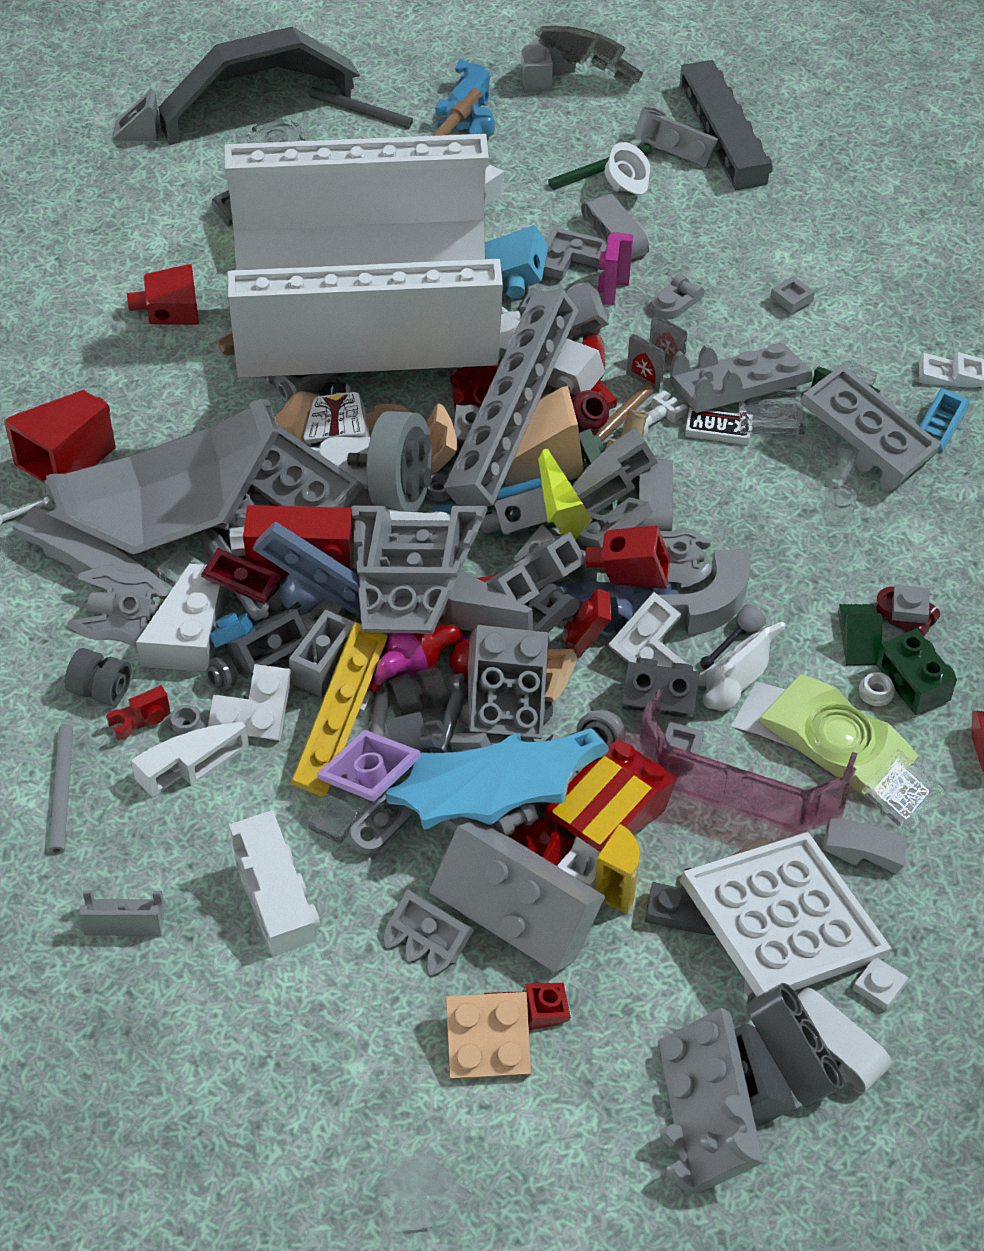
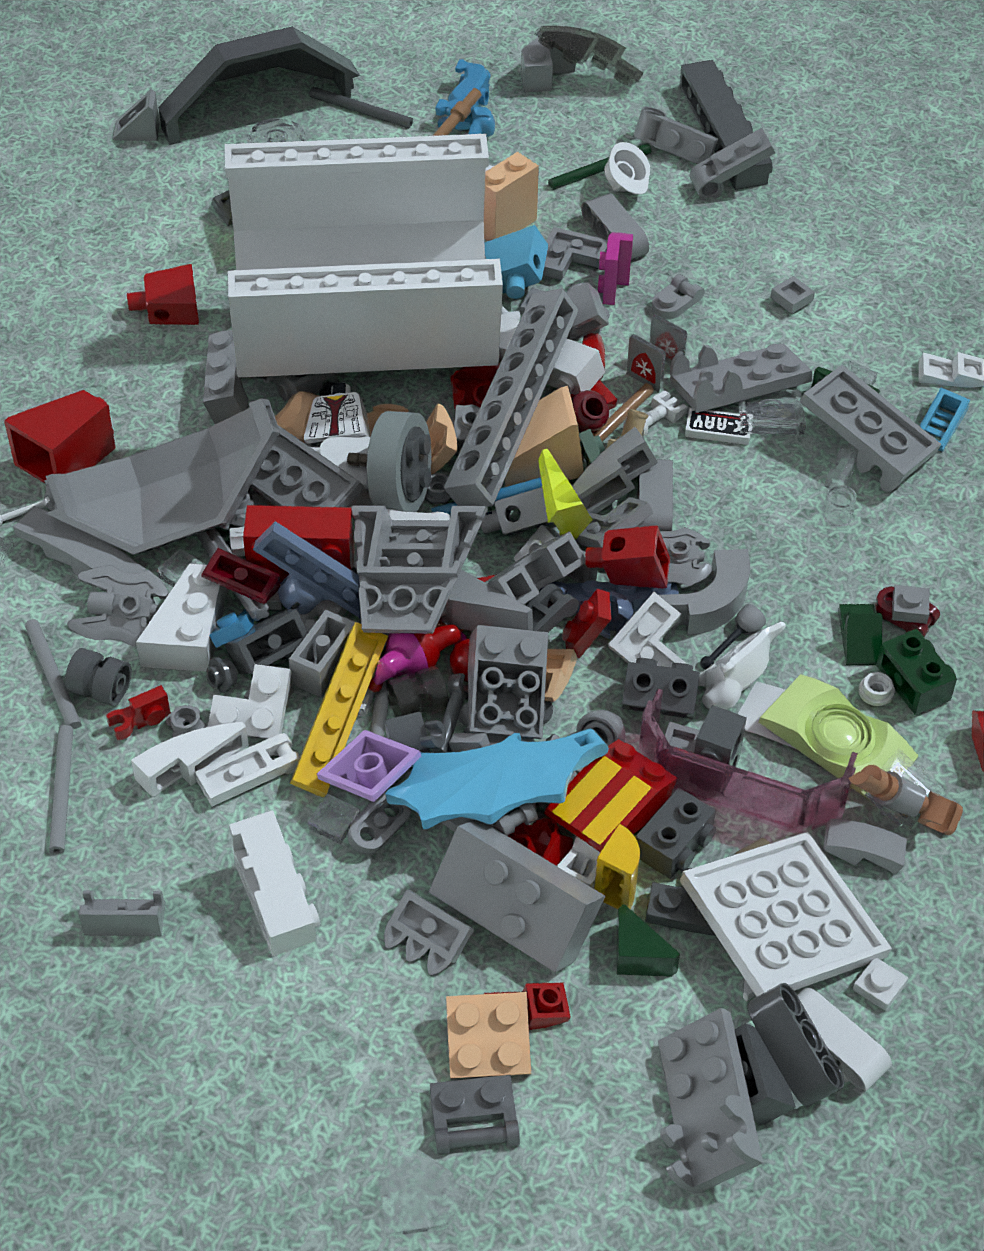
none -> light grey bar [25,619,82,730]
none -> white plate [195,733,300,807]
none -> light grey arch [203,330,249,424]
none -> flat silver plate [430,1075,520,1154]
none -> light nougat brick [484,152,539,241]
none -> dark green slope [617,904,680,977]
none -> dark grey brick [635,788,716,879]
none -> light grey plate [689,128,775,201]
none -> dark grey brick [690,705,747,792]
none -> nougat piece [848,765,963,835]

